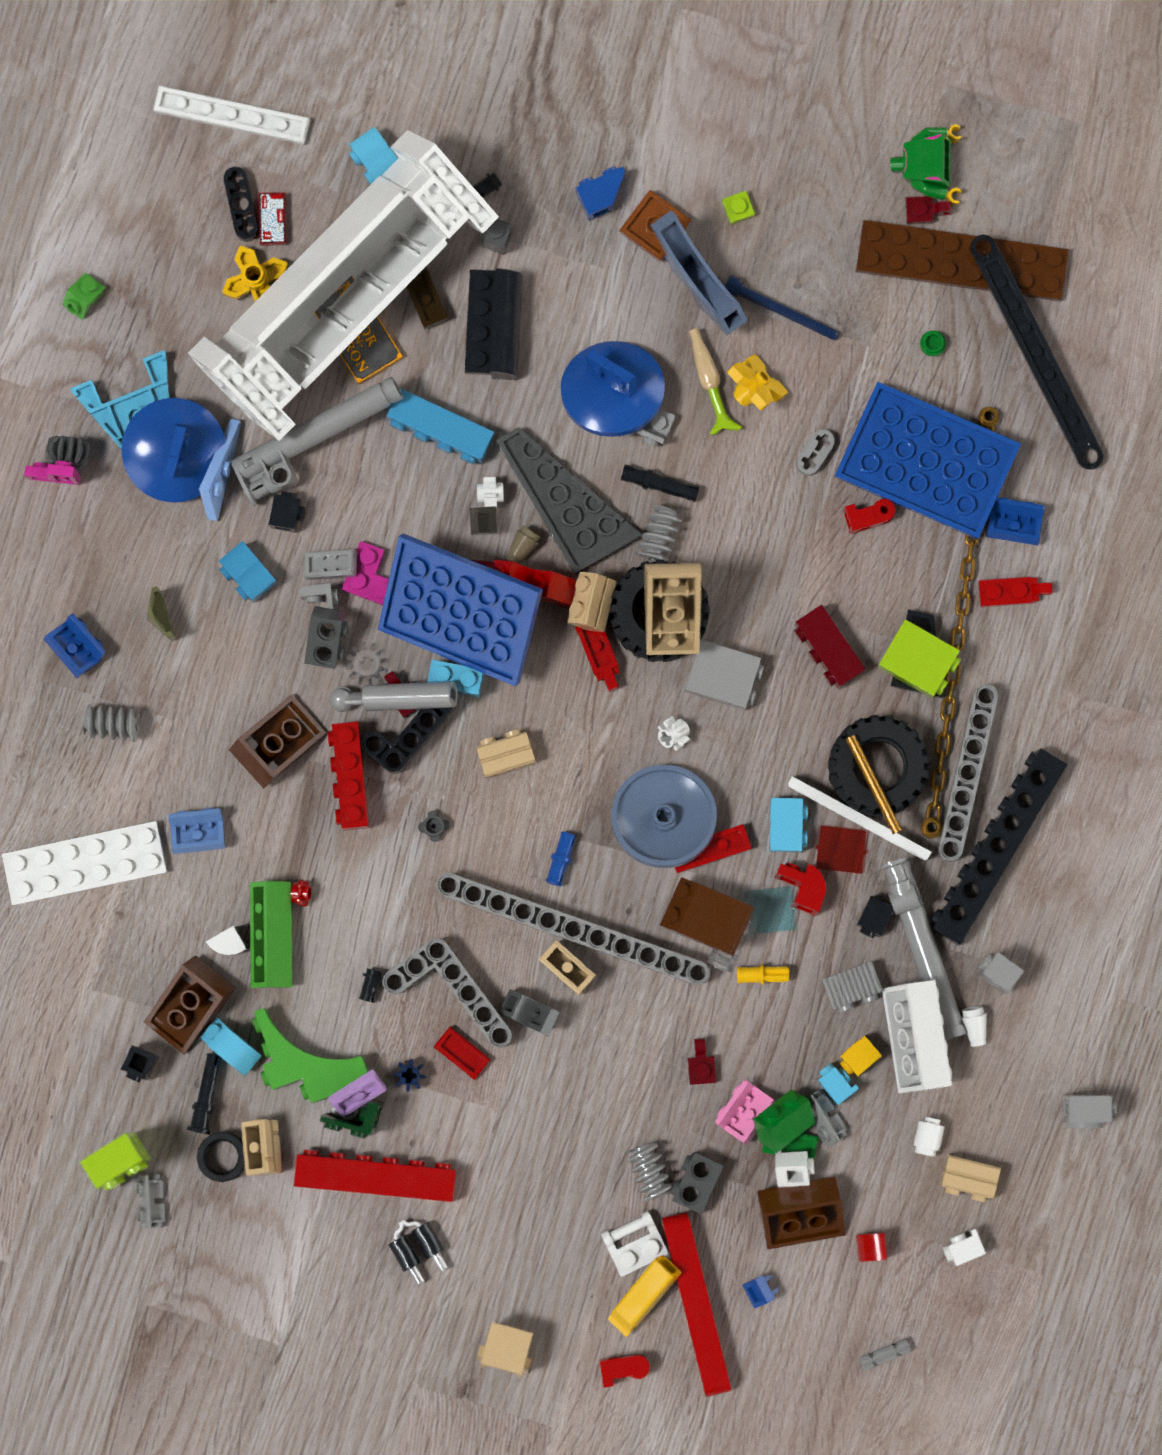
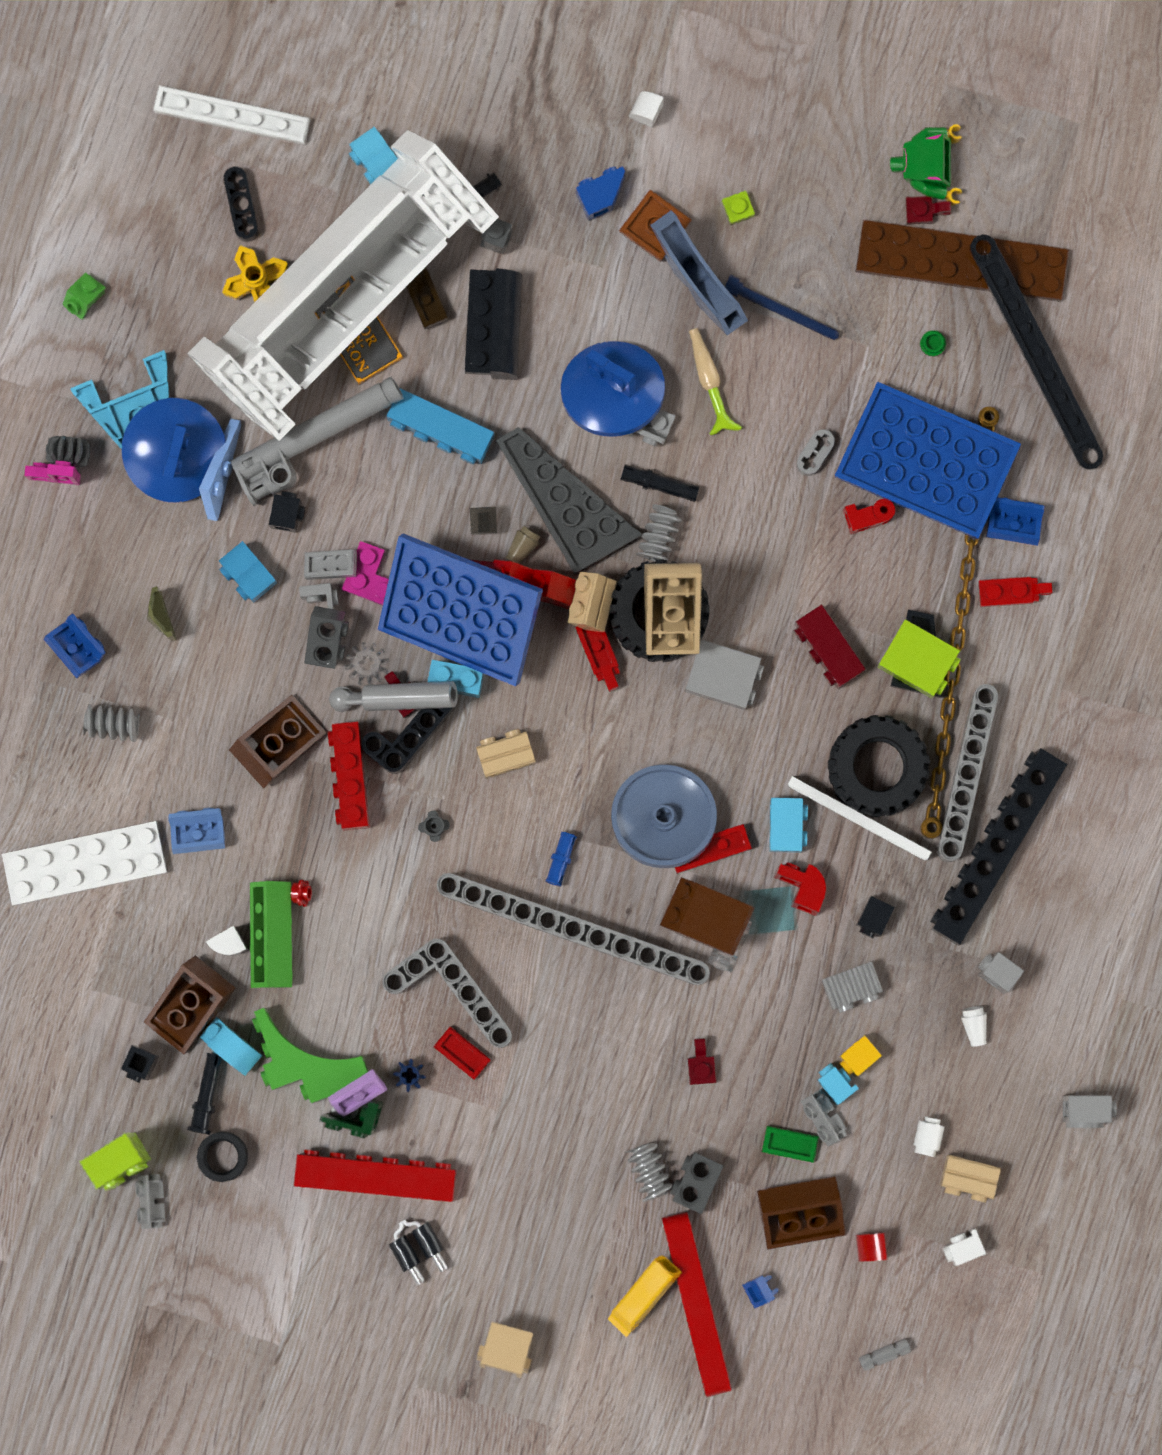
tan brick [241,1119,283,1176] -> none
tile [259,192,286,246] -> none
black pin [358,968,383,1003] -> none
white gear [477,477,504,509] -> none
dark grey brick [498,989,560,1036] -> none
tan brick [539,940,596,996] -> none
red leg [600,1354,650,1388] -> none
white plate [601,1211,669,1277] -> none
white gear [657,716,690,751] -> none
bright pink bracket [715,1079,775,1145] -> none
yellow plant [727,354,788,410] -> none
yellow axle [737,964,790,985] -> none
green brick [753,1089,815,1153] -> none
white brick [775,1150,815,1187] -> none
clear red piece [815,826,867,874] -> none
pearl gold bar [845,735,902,834] -> none
light grey piece [880,857,966,1040] -> none
white brick [882,980,952,1093] -> none
none -> white brick [629,91,664,128]

